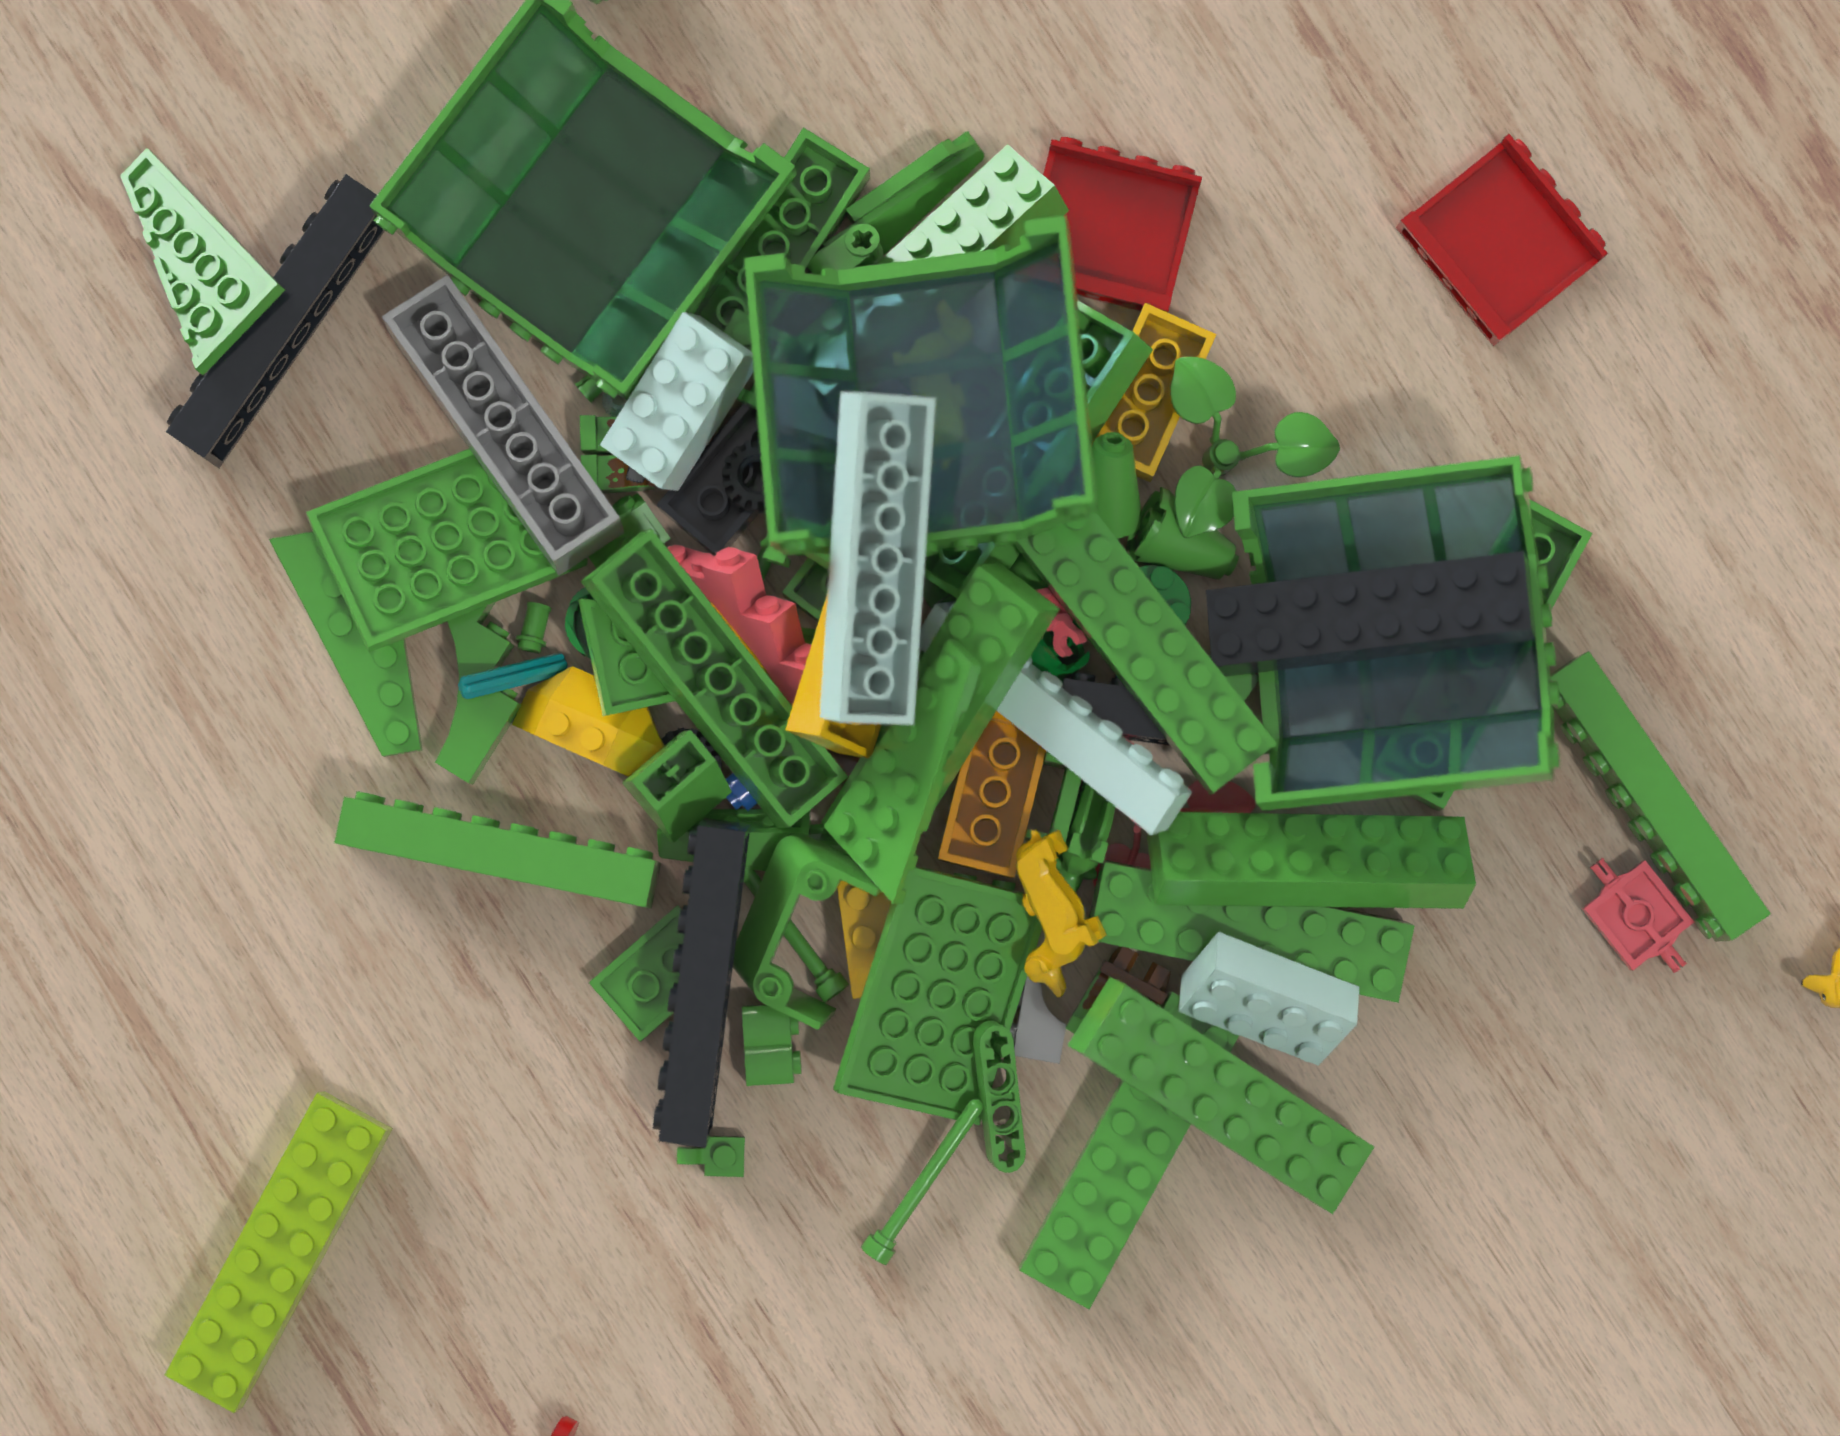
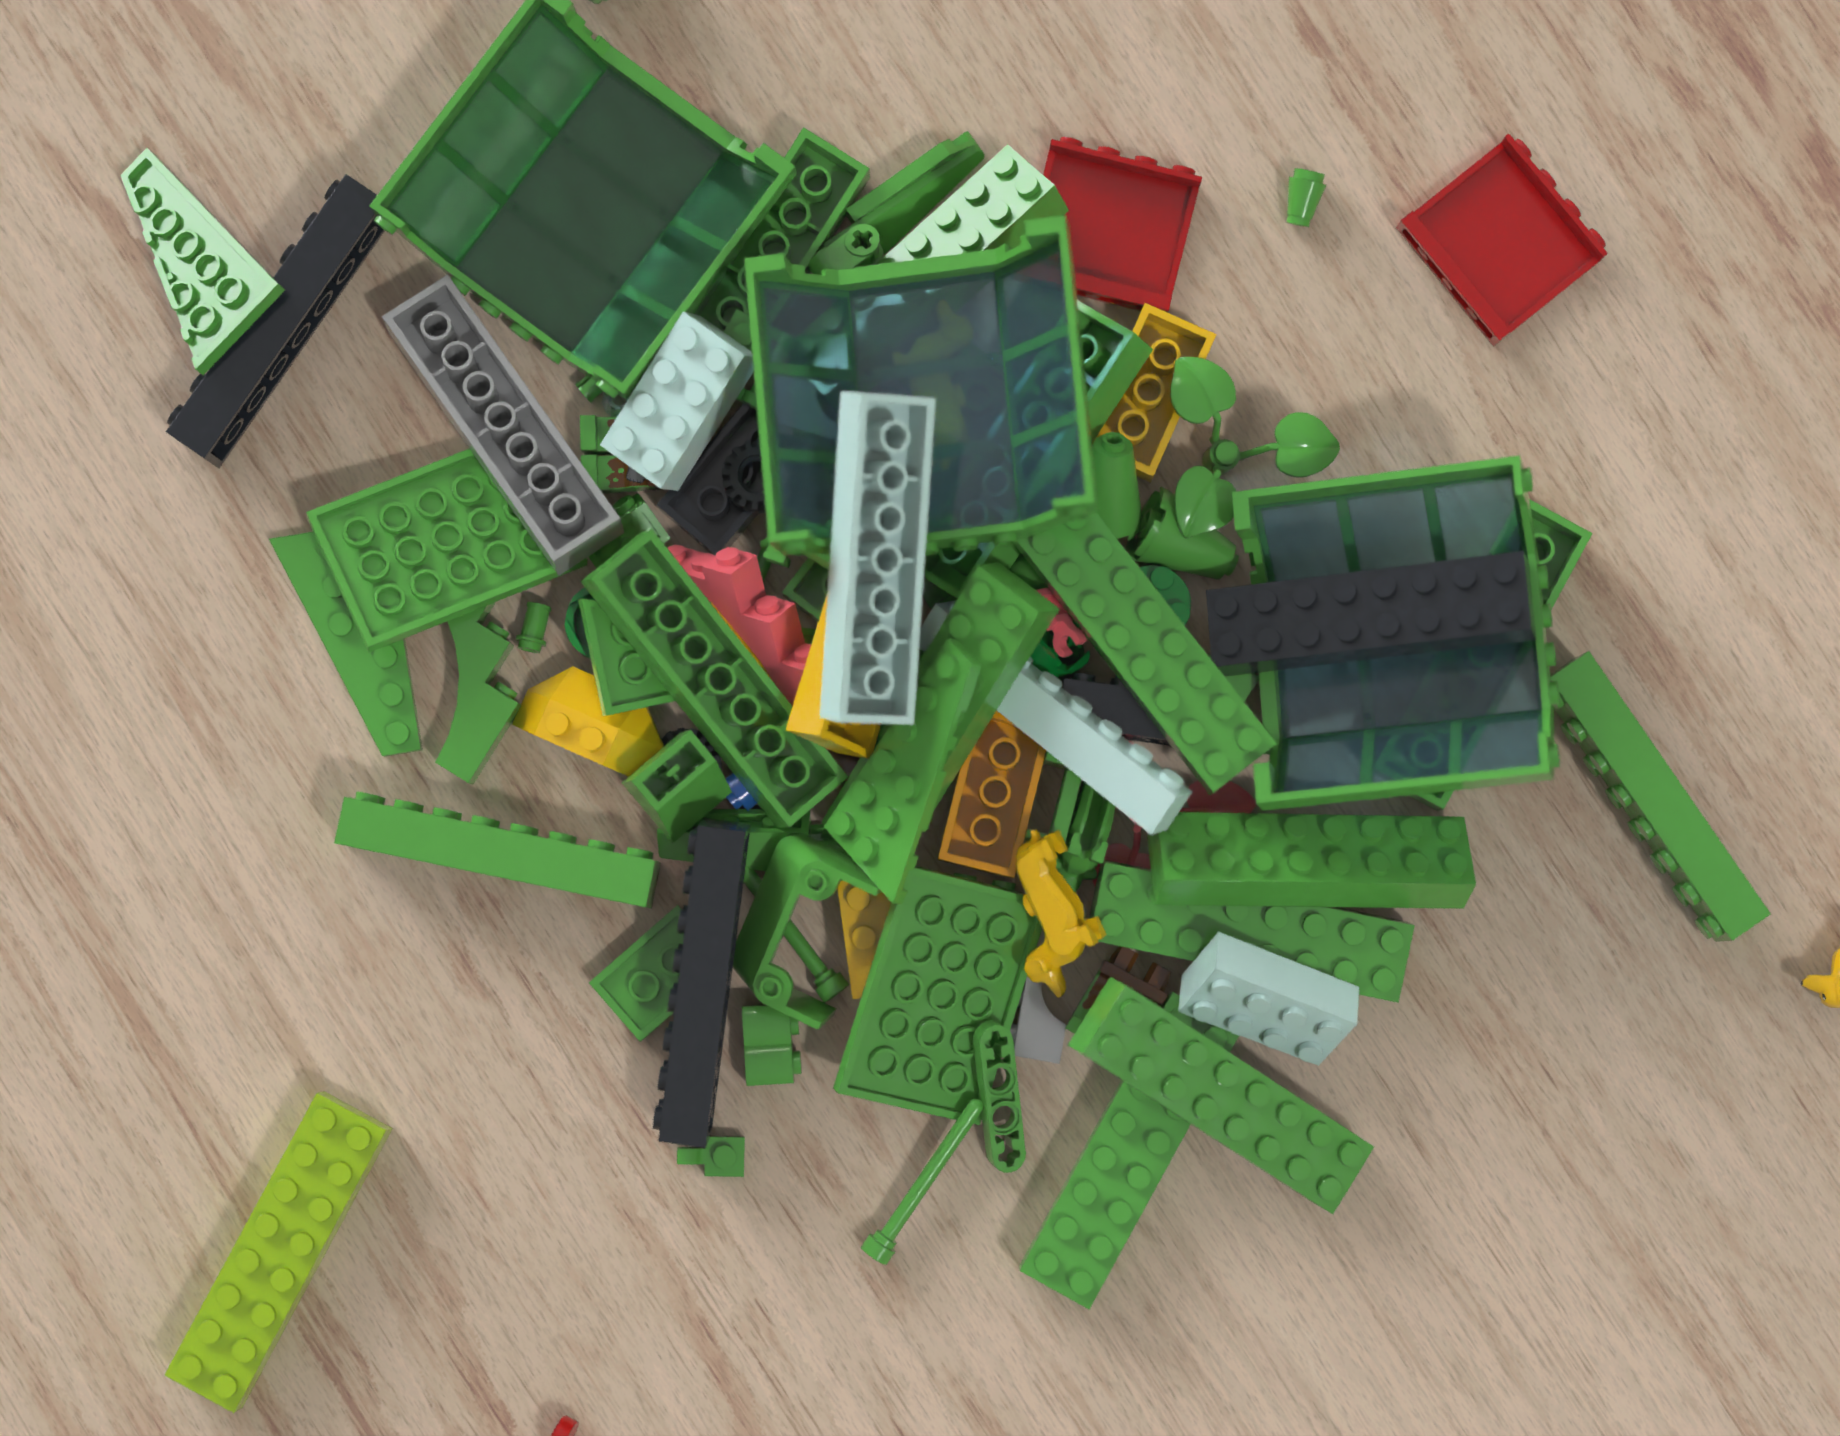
teal axle [458,653,568,699] -> none
coral plate [1582,858,1694,973] -> none
none -> bright green cone [1286,168,1327,227]

